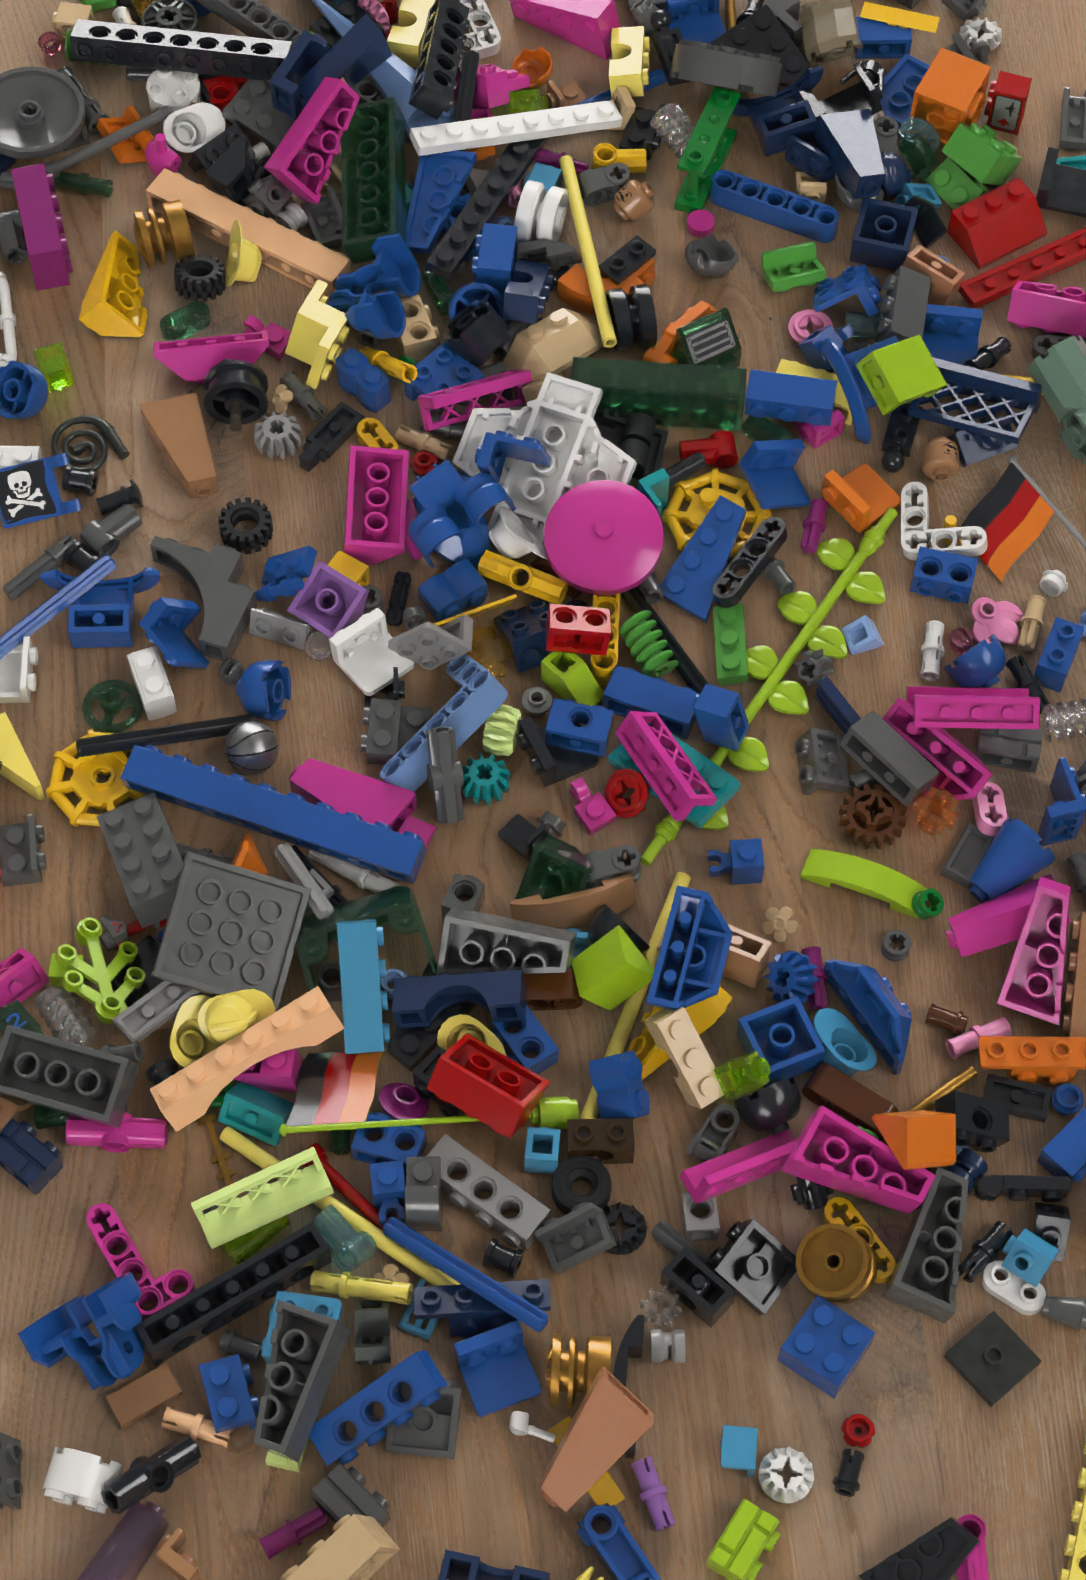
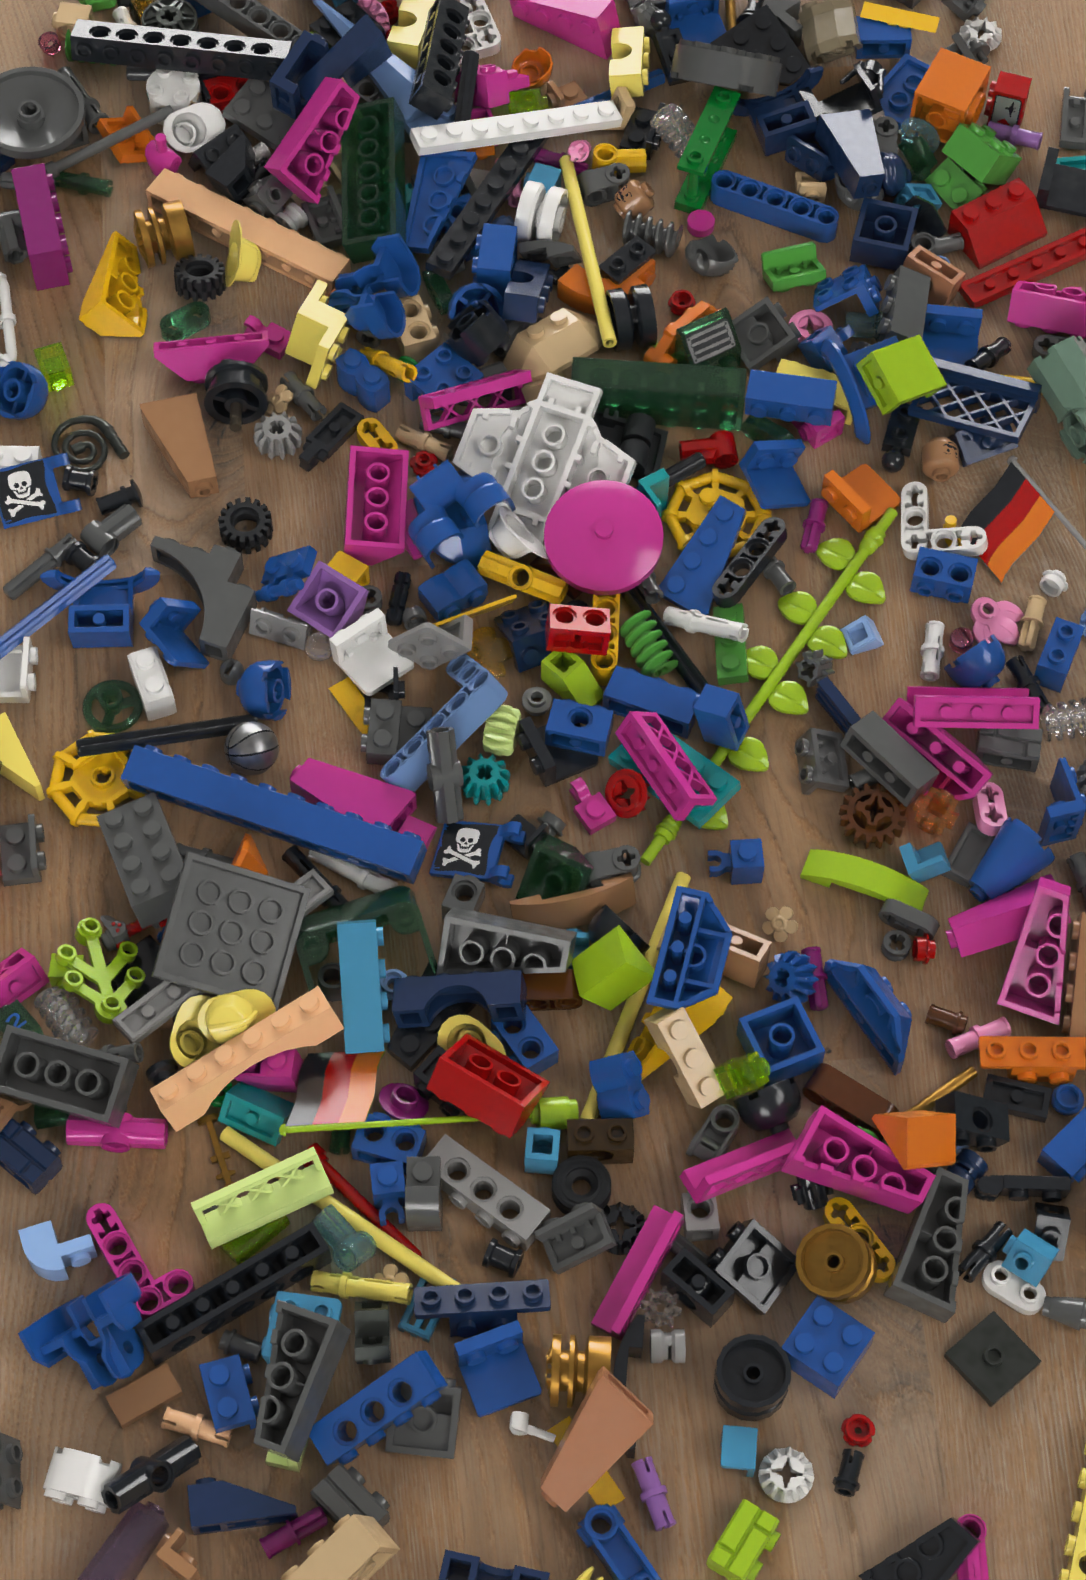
light grey axle [274,843,334,920] -> none
blue axle [383,1217,549,1332] -> none
blue bracket [475,431,551,483] -> none
dark azure piece [814,1008,877,1078] -> none
green bush [912,888,944,919] -> none
none -> light blue brick [18,1220,98,1281]
none -> dark blue slope [187,1477,298,1536]
none -> yellow piece [328,677,369,734]
none -> flag [429,821,527,888]
none -> bright pink axle [567,140,592,162]
none -> dark pink fence [591,1205,684,1341]
none -> dark grey piece [622,210,683,258]
none -> white pin [663,606,749,643]
none -> red plate [668,289,696,316]
none -> black wheel [713,1334,791,1421]
none -> dark grey plate [729,296,802,371]
none -> dark grey beam [878,899,940,940]
none -> dark azure panel [899,842,952,883]
none -> dark grey pin [909,232,964,256]
none -> red plate [912,933,936,965]
none -> medium lavender pin [988,121,1043,150]

